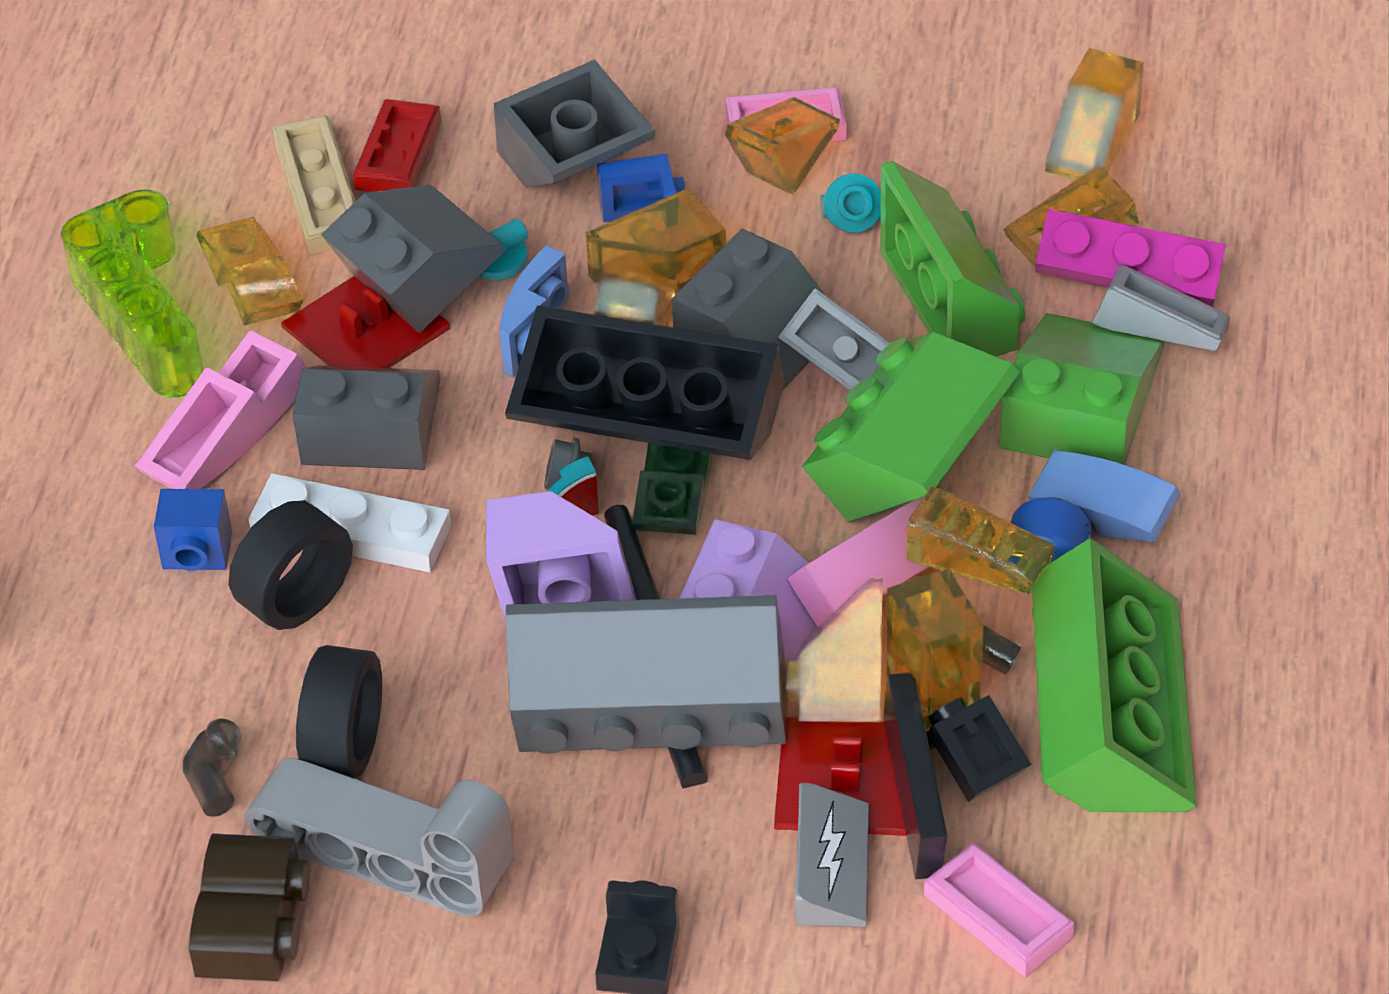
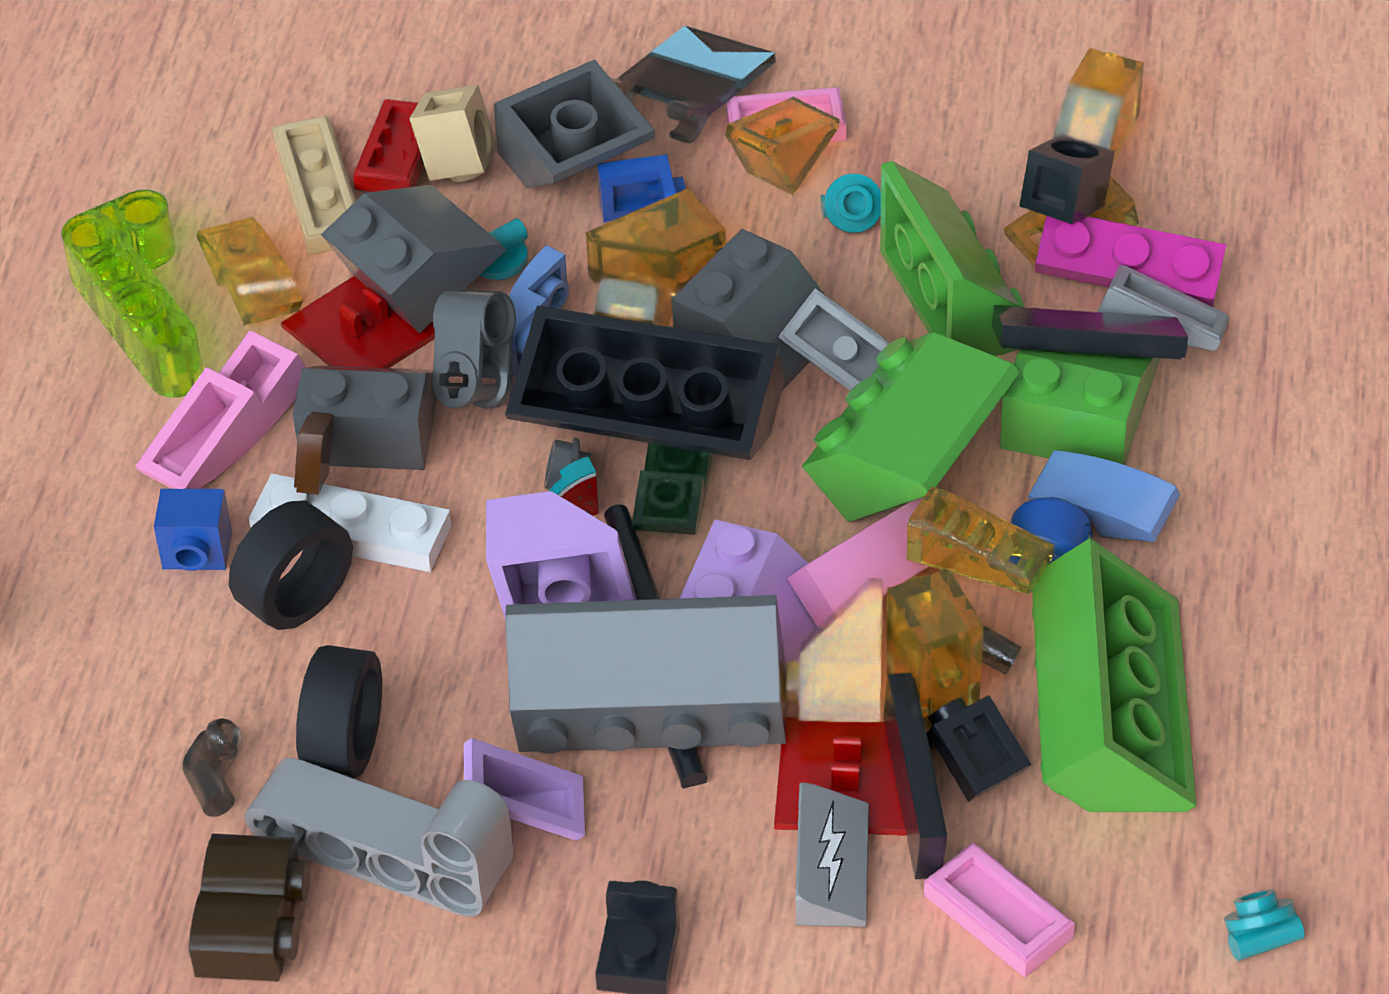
none -> reddish brown tile [294,411,334,495]
none -> tan brick [409,84,497,182]
none -> dark grey piece [431,290,516,409]
none -> lavender slope [464,738,585,841]
none -> clear smoke flag [611,26,776,143]
none -> black tile [992,305,1188,360]
none -> black brick [1019,134,1115,224]
none -> teal plate [1224,889,1305,961]

